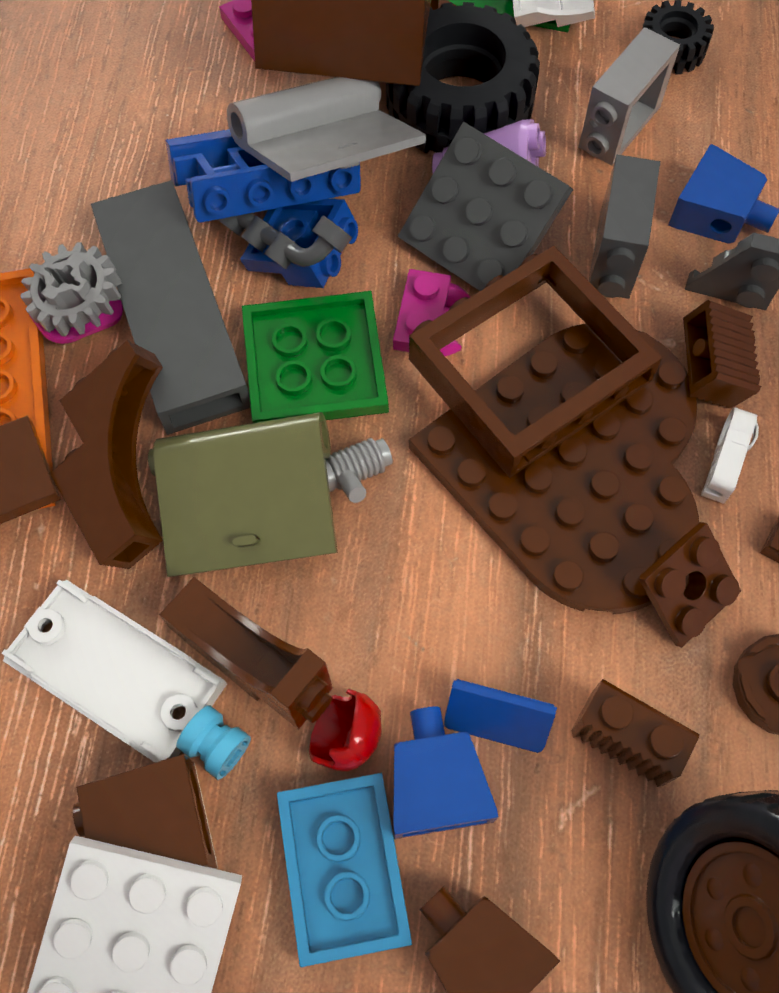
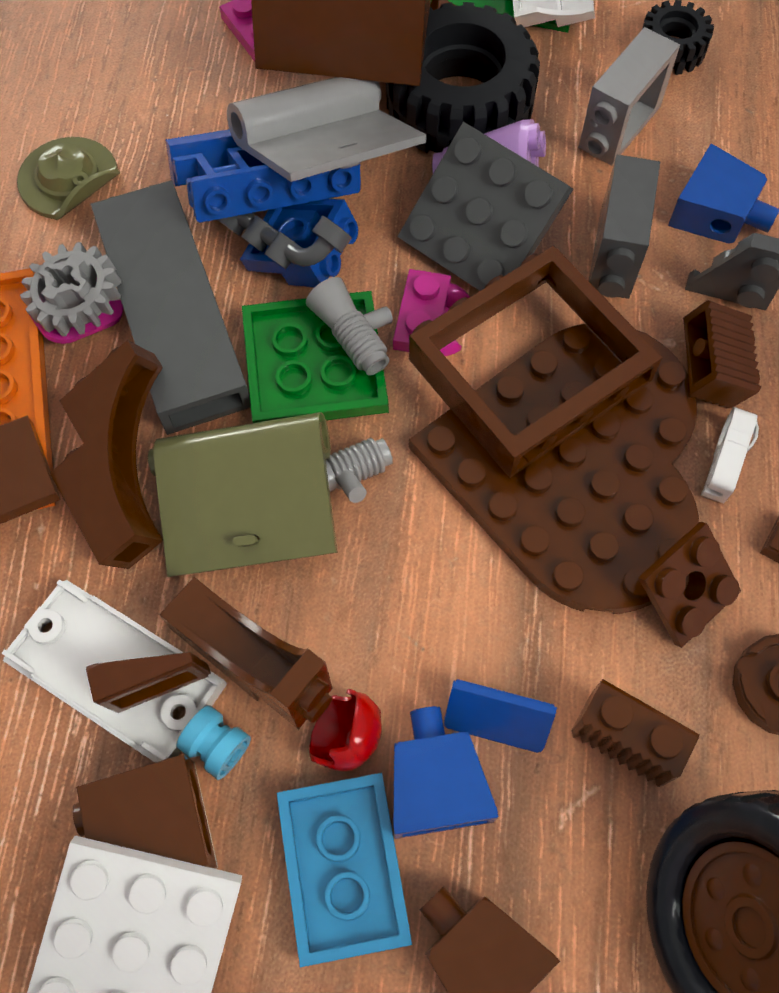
none -> olive hat [17,137,120,220]
none -> reddish brown slope [86,652,211,713]
none -> light grey piece [306,277,393,375]

